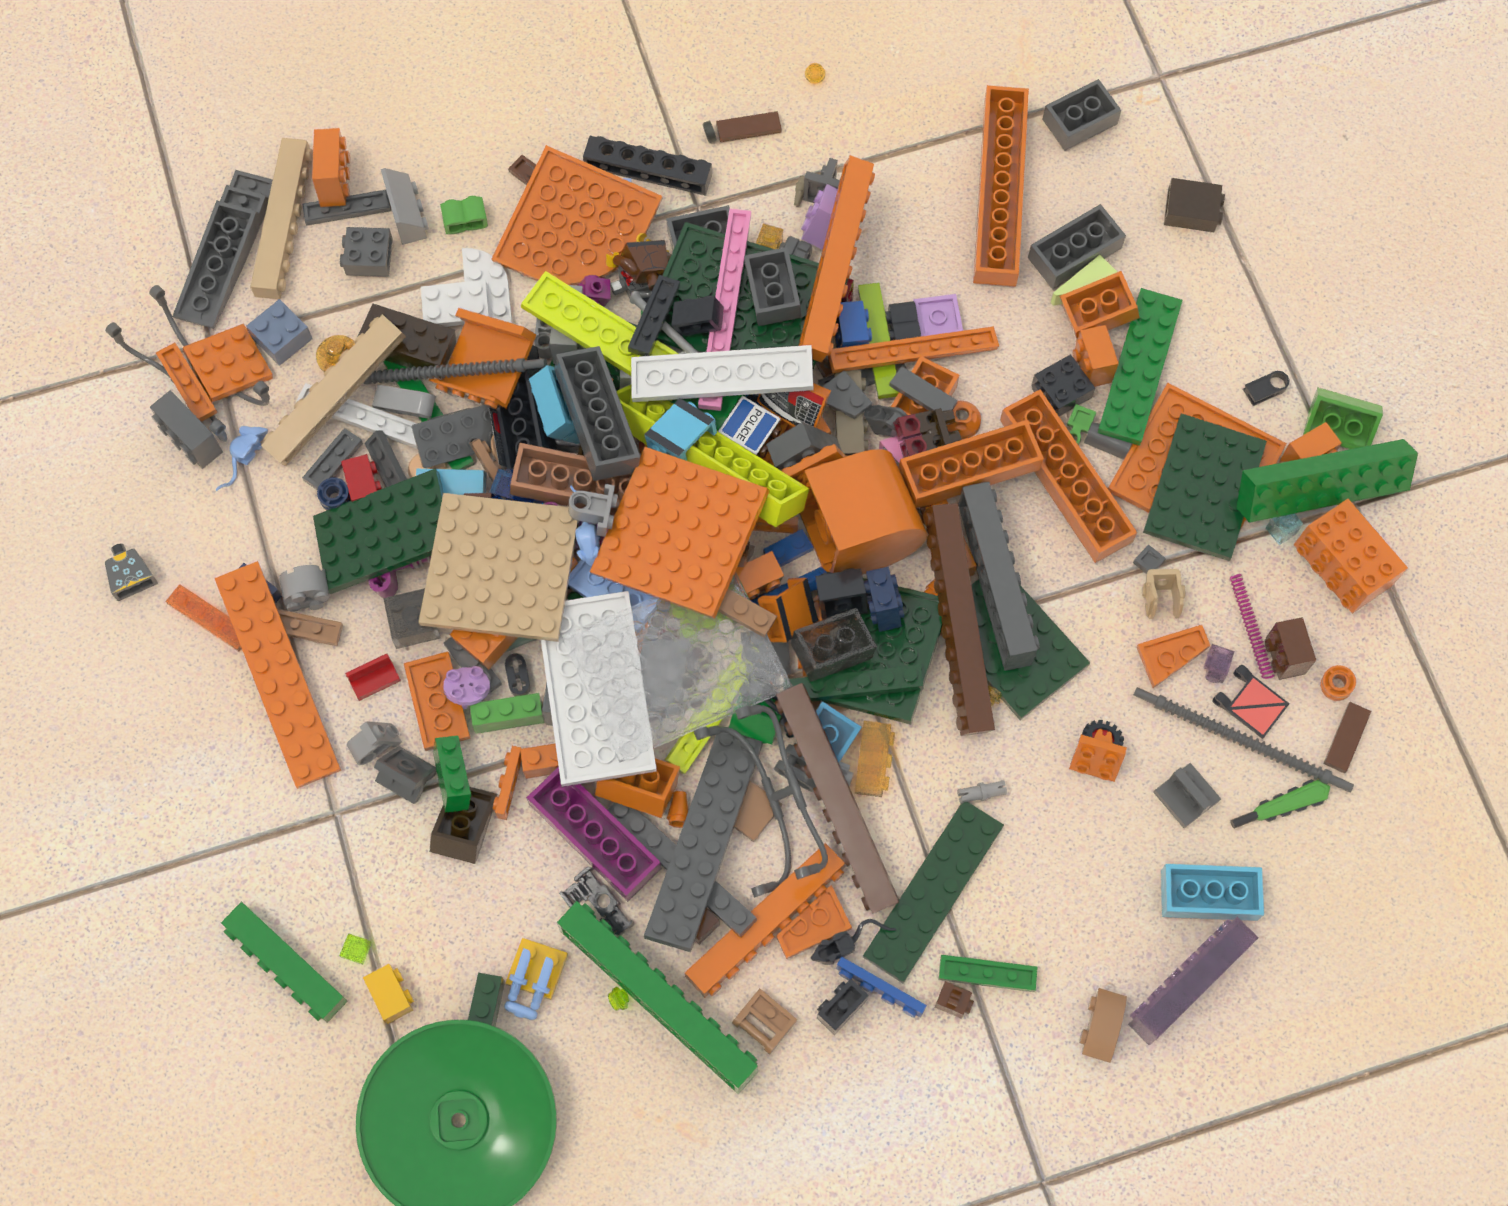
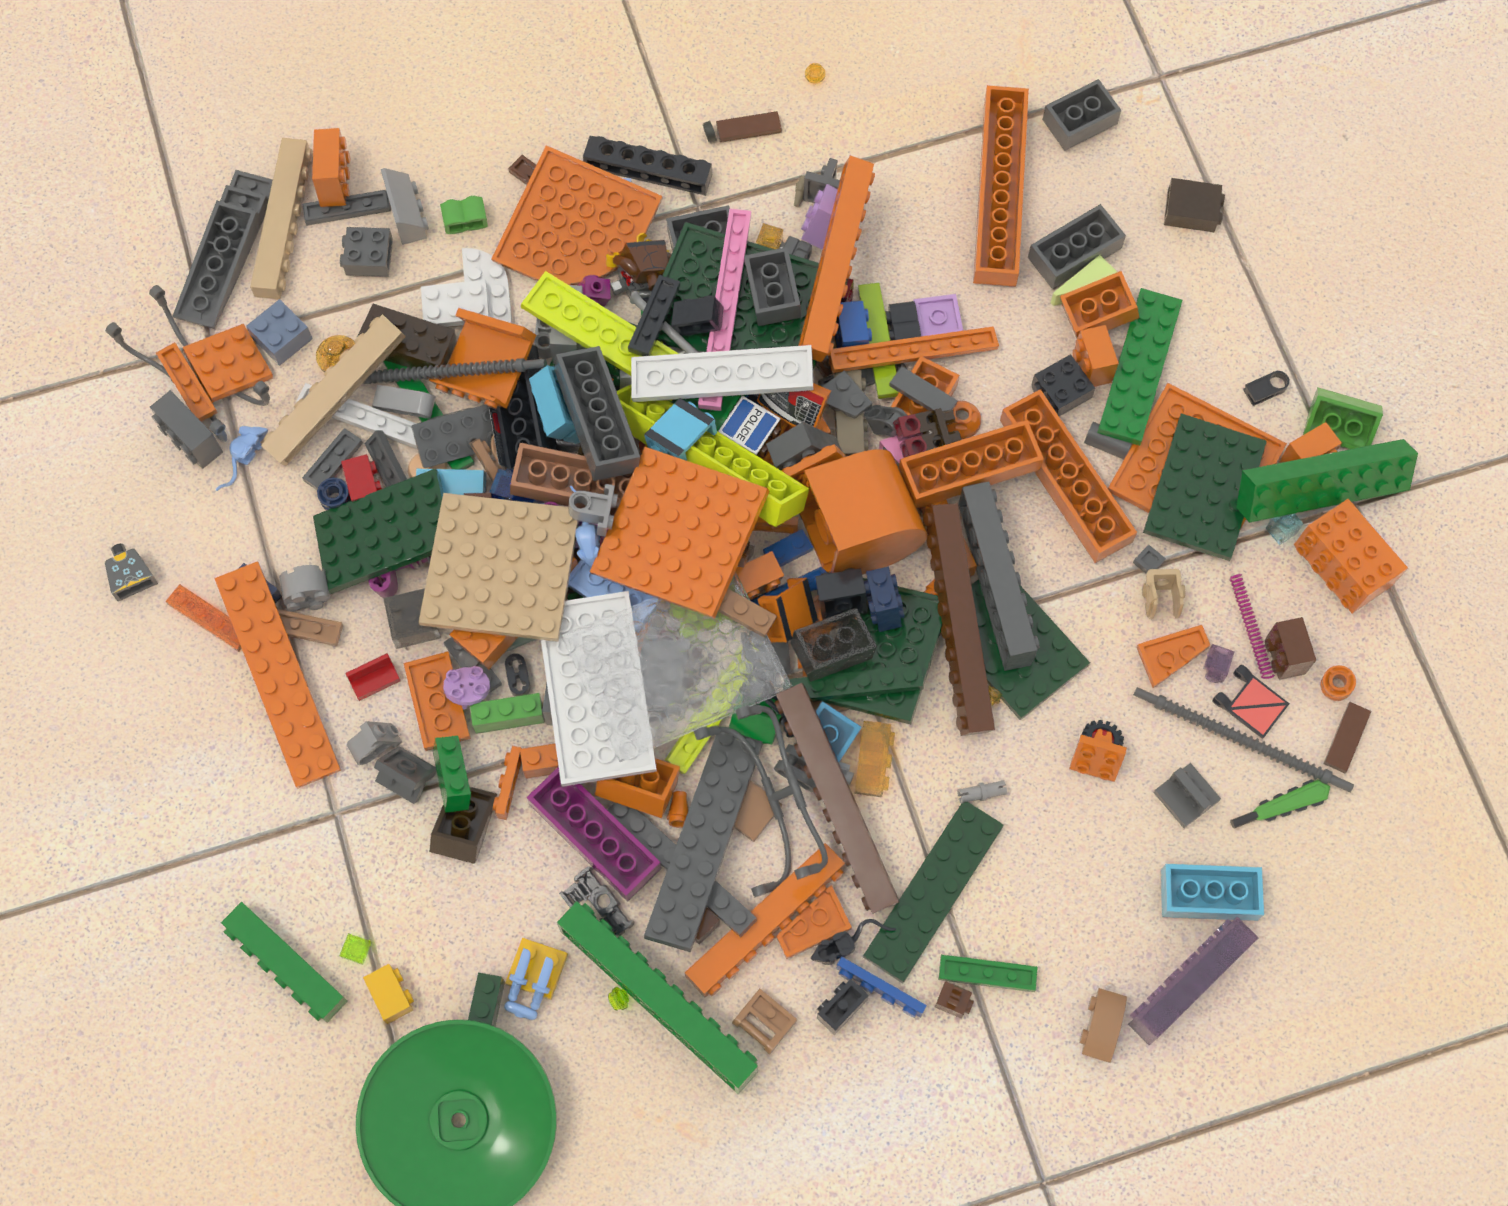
bright green plate [1067,404,1096,445] -> none

